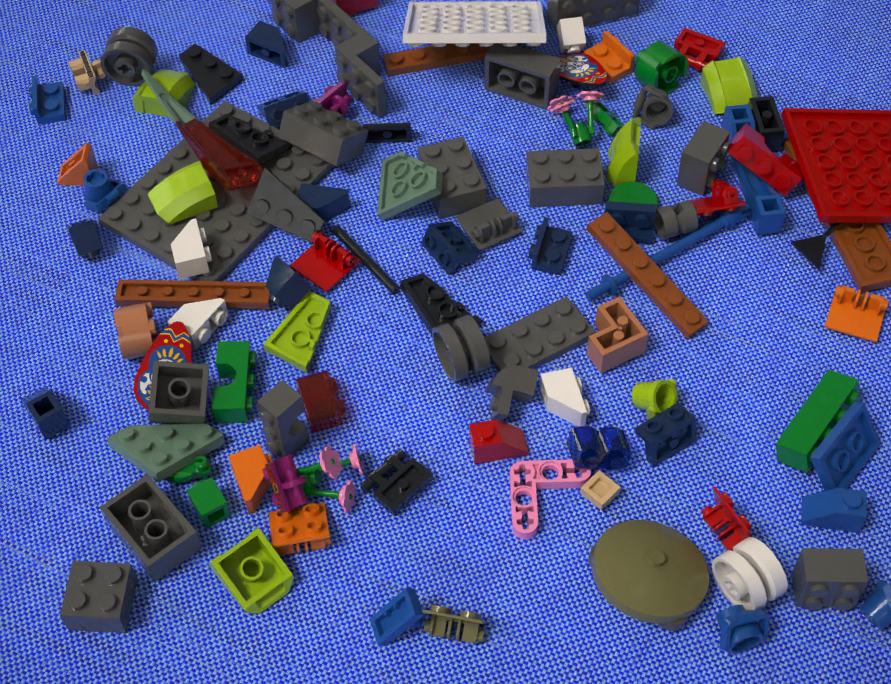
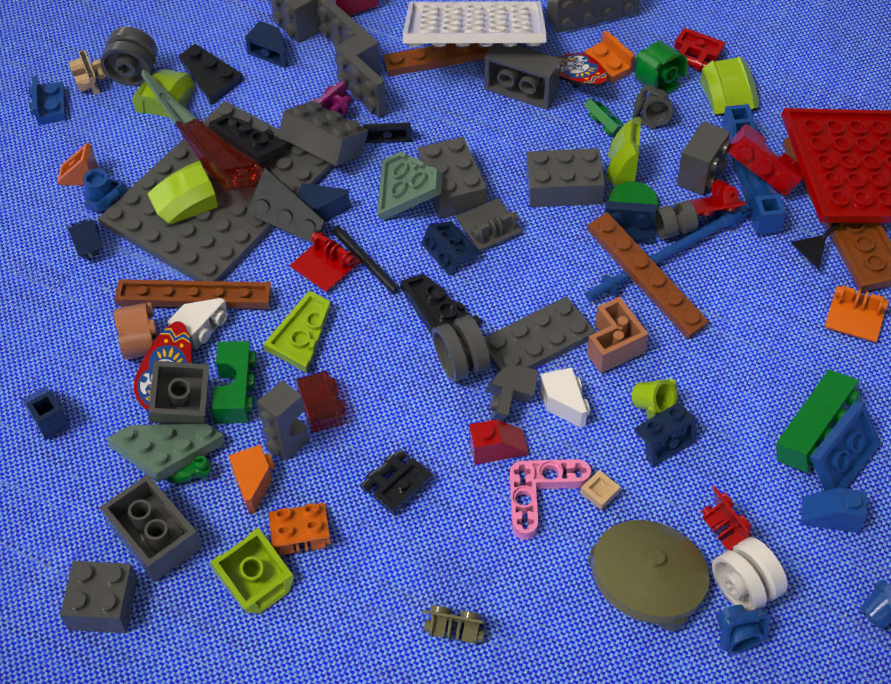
white slope [171,218,212,279] -> none
green brick [186,477,231,529] -> none
dark blue bracket [257,90,310,128] -> none
magenta hips [262,454,307,513] -> none
dark blue slope [265,256,312,310] -> none
plant [297,443,364,513] -> none
blue tile [369,588,424,646] -> none
dark blue bracket [528,217,573,276] -> none
plant [547,91,604,147] -> none
white brick [557,17,586,54] -> none
clear blue brick [566,426,632,470] -> none
black brick [748,96,785,151] -> none
dark grey brick [791,548,868,611] -> none

